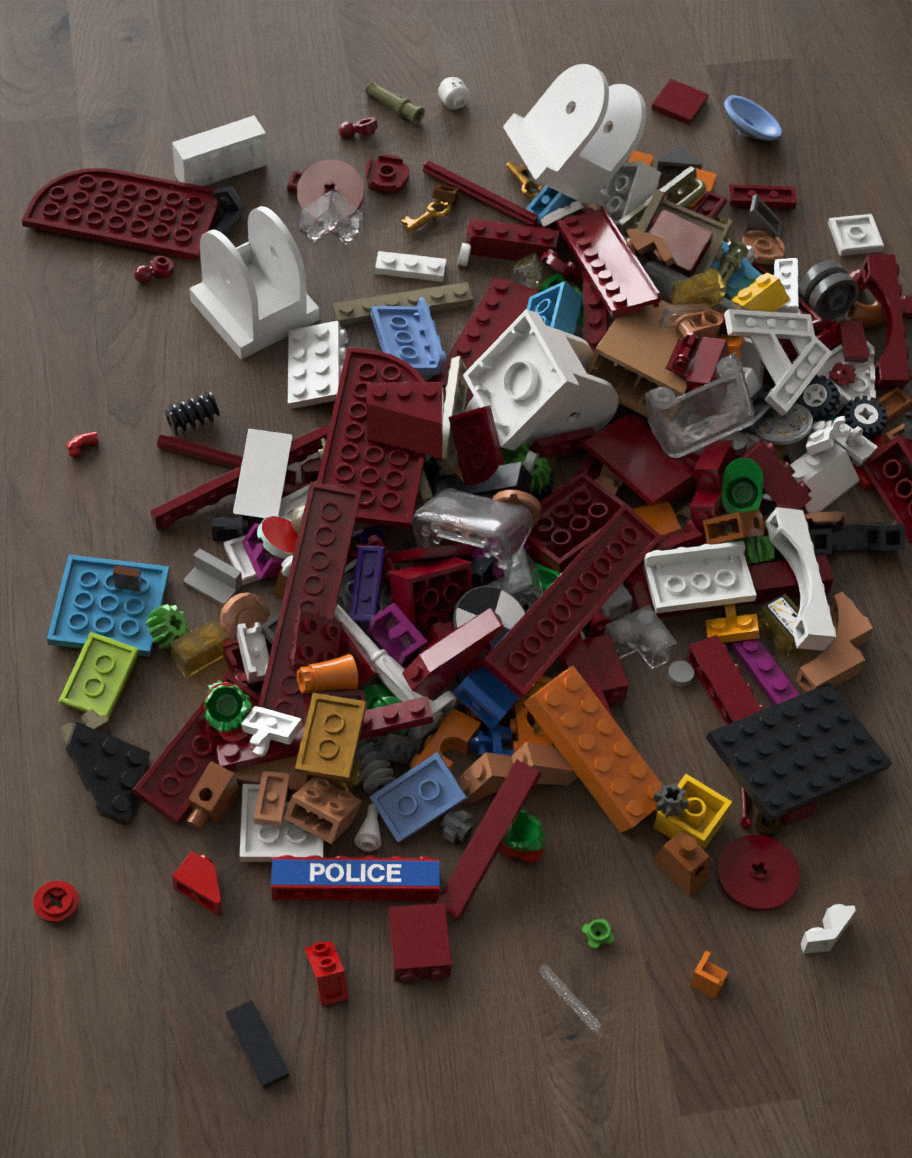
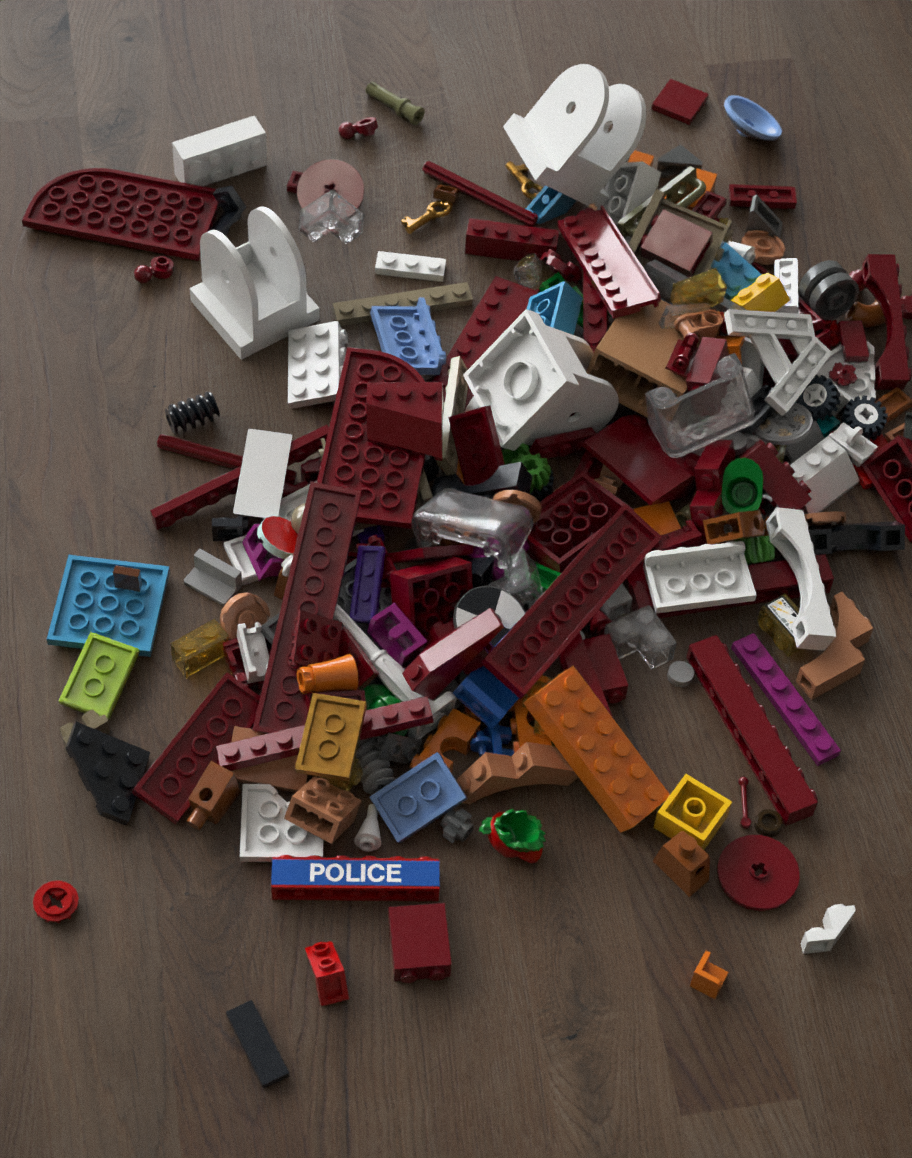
red arm [66,432,99,457] -> none
bright green gear [145,604,190,649] -> none
red slope [172,851,222,916] -> none
green hair [204,680,252,743] -> none
white plate [241,706,303,757] -> none
nougat plate [254,771,290,827] -> none
dark red plate [365,154,409,194] -> none
dark red tile [435,759,542,919] -> none
white head [438,77,470,110] -> none
white tile [458,243,471,267] -> none
light grey tile [524,451,538,474] -> none
clear bar [538,963,602,1033] -> none
white tile [540,200,584,228] -> none
bright green plate [582,919,614,949] -> none
nougat slope [626,229,676,266] -> none
dark grey gear [654,783,689,818] -> none
light orange plate [706,603,760,643] -> none
black plate [706,683,892,822] -> none
olive pin [708,241,749,294] -> none
white plate [806,416,851,456] -> none
white tile [828,214,884,256] -> none

